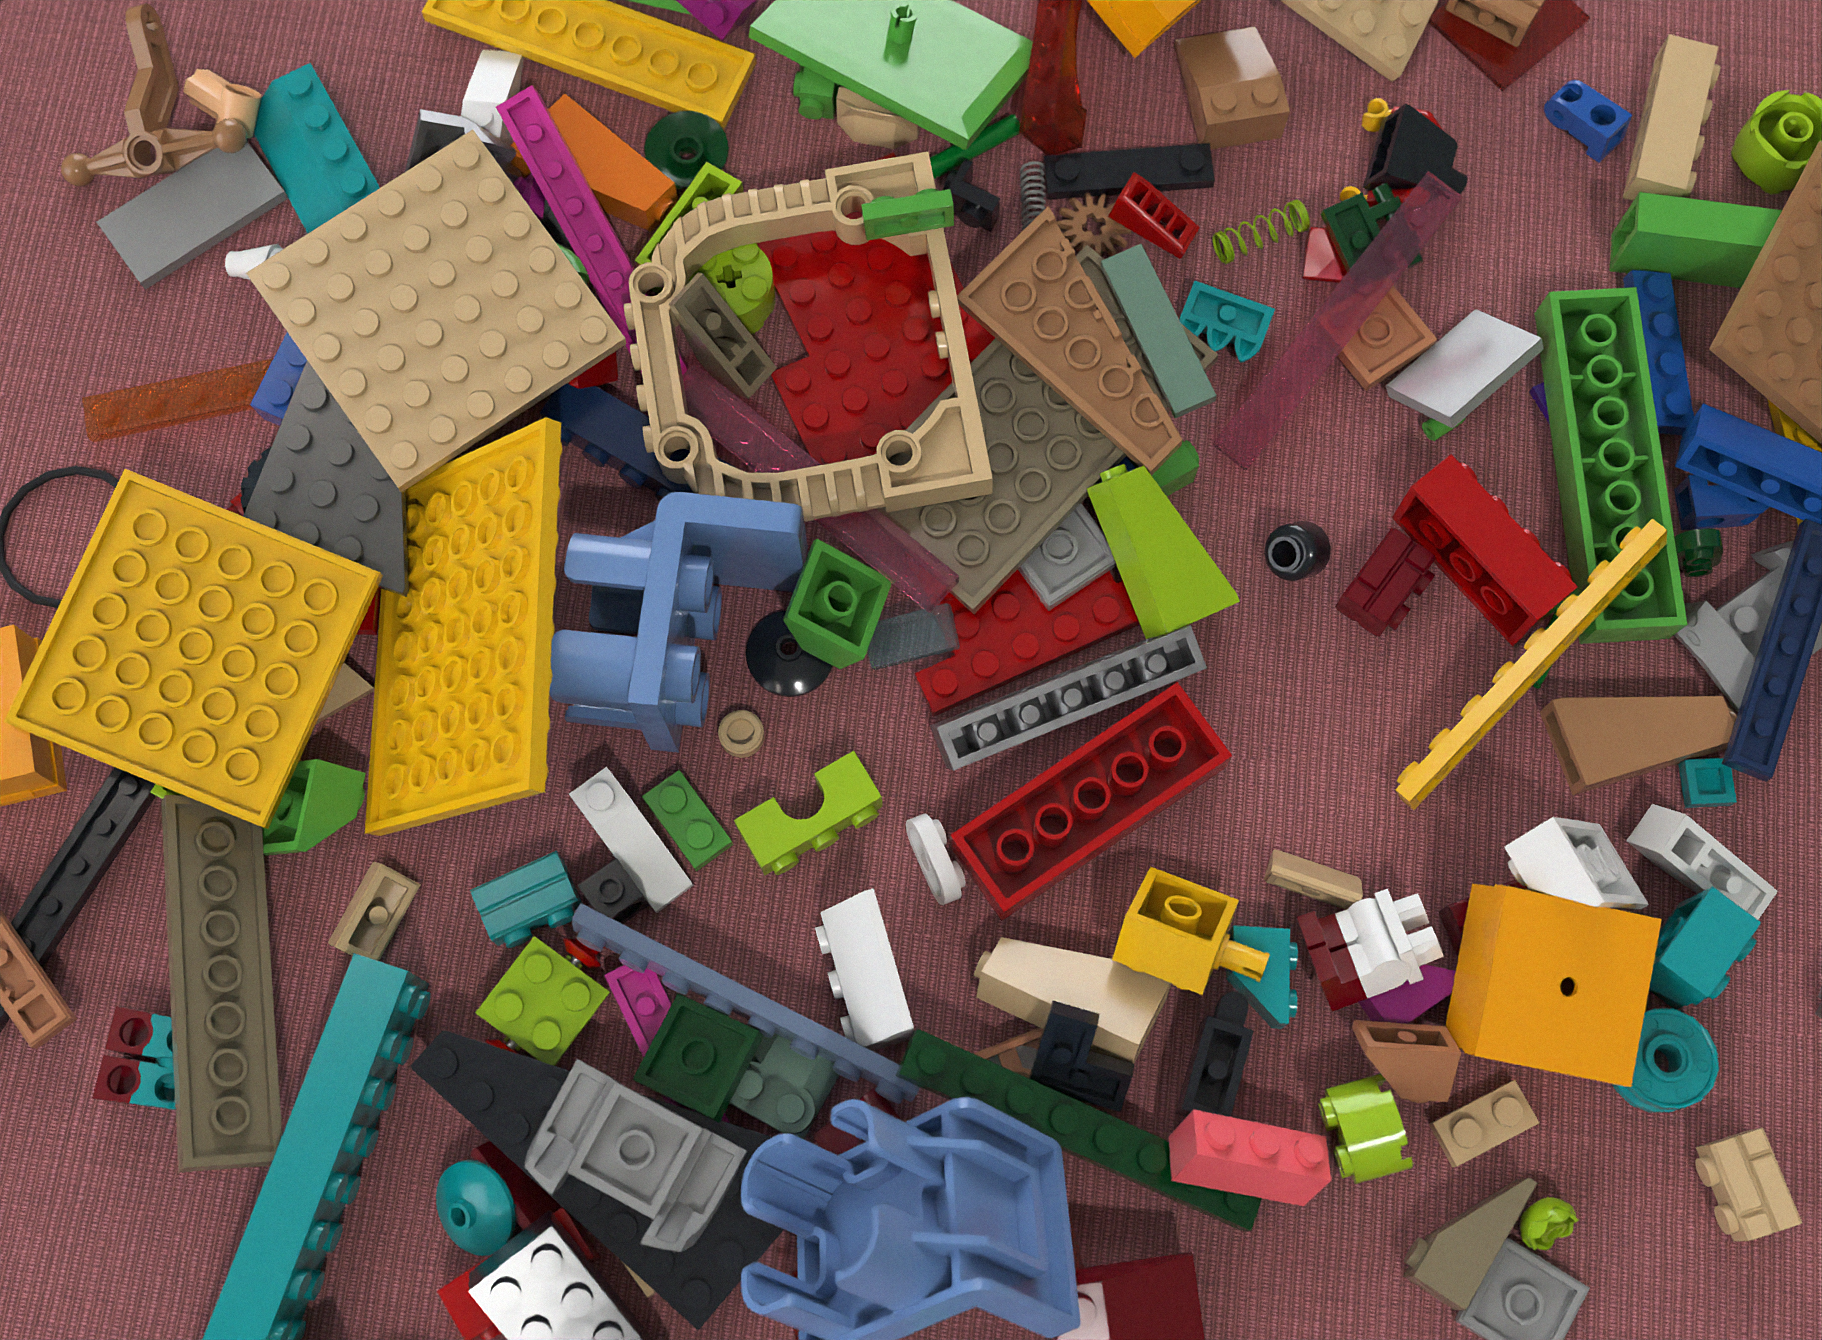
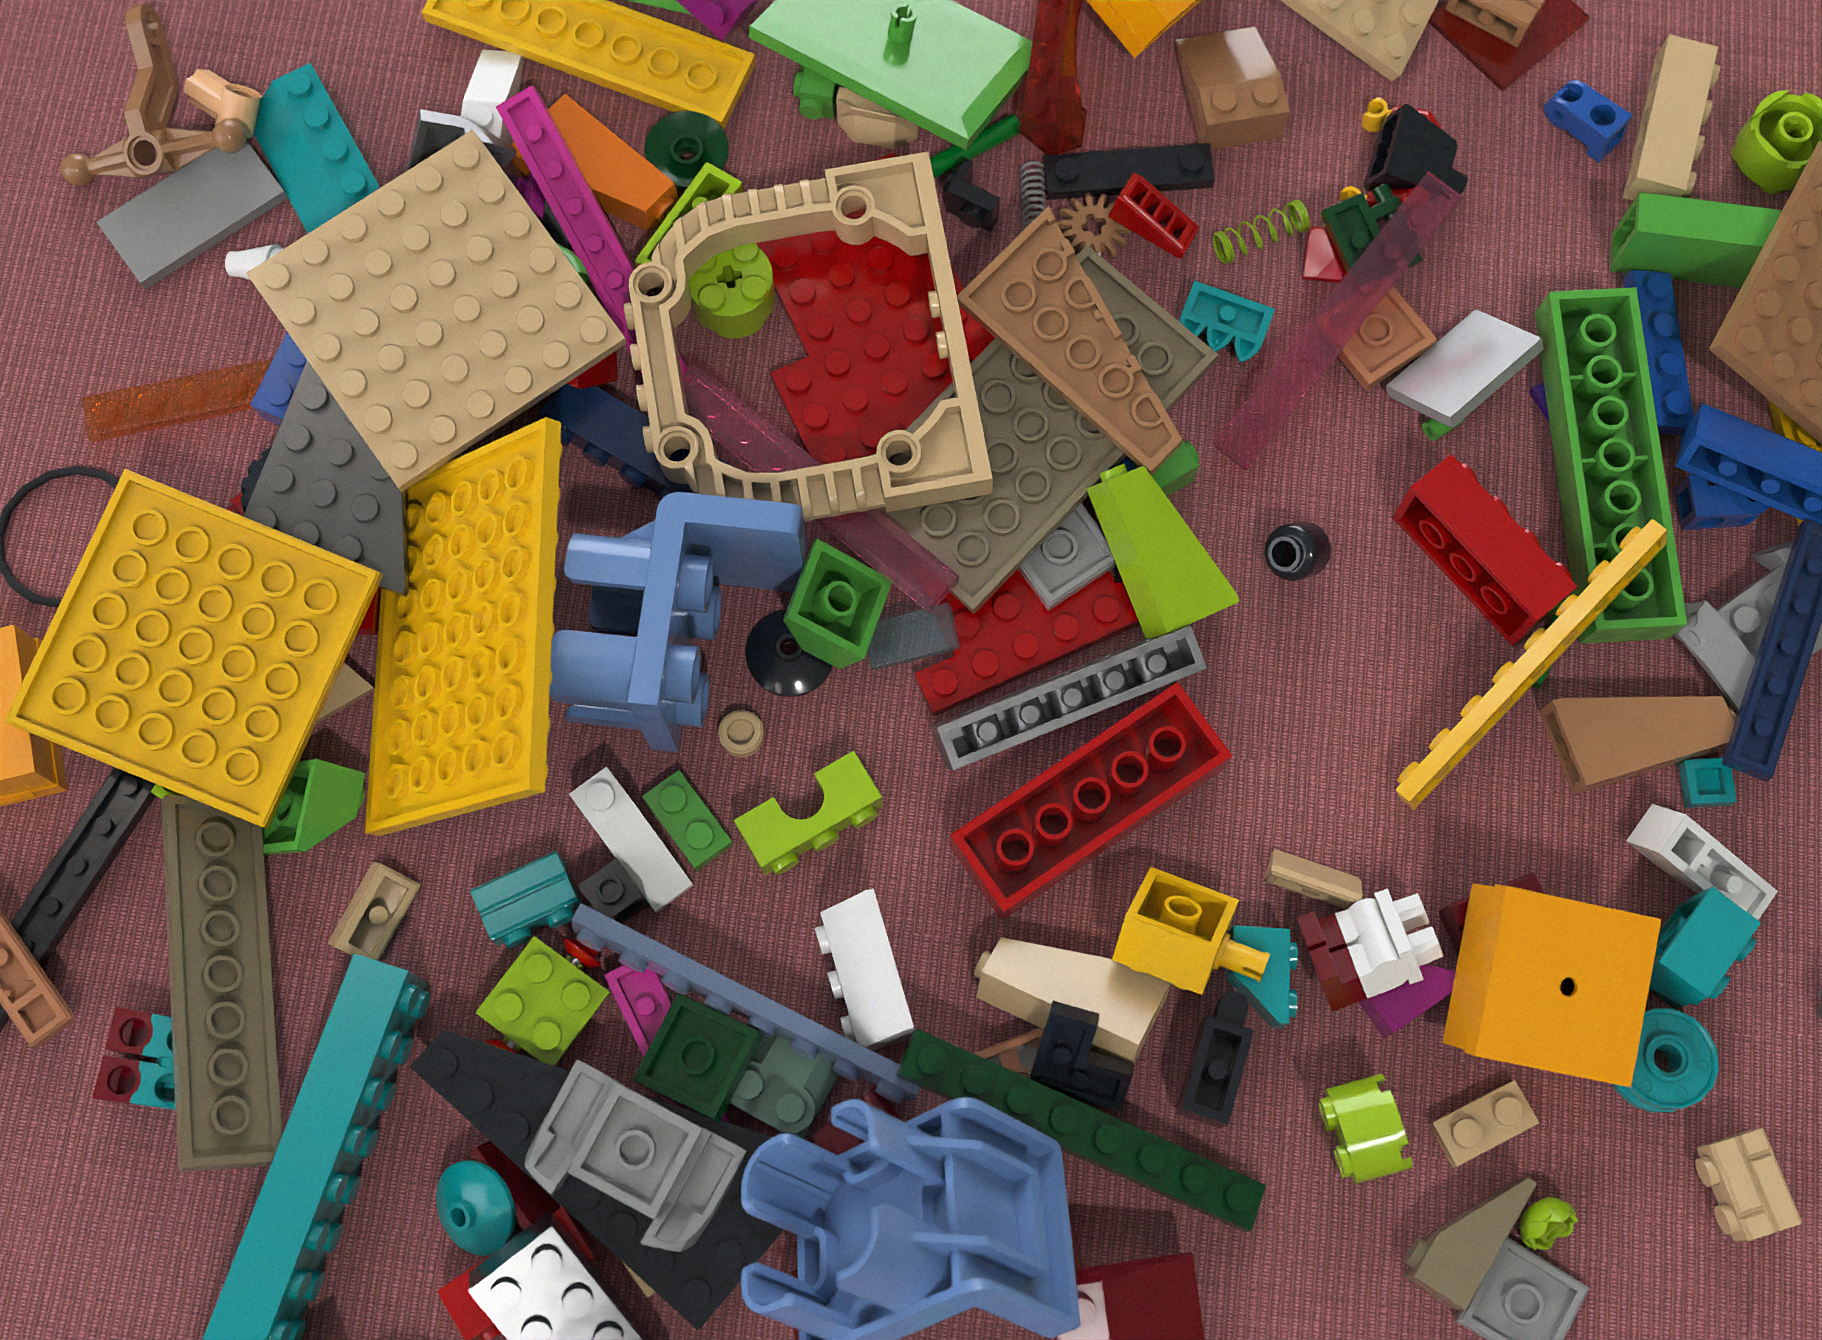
dark tan slope [669,272,777,399] -> none
bright green plate [861,188,954,241] -> none
white plate [906,813,966,905] -> none
sand green tile [1101,244,1217,419] -> none
coral brick [1169,1110,1331,1206] -> none
dark red brick [1335,528,1436,637] -> none
nougat slope [1352,1020,1461,1103] -> none
white slope [1504,817,1649,909] -> none
dark green plate [1674,528,1723,577] -> none

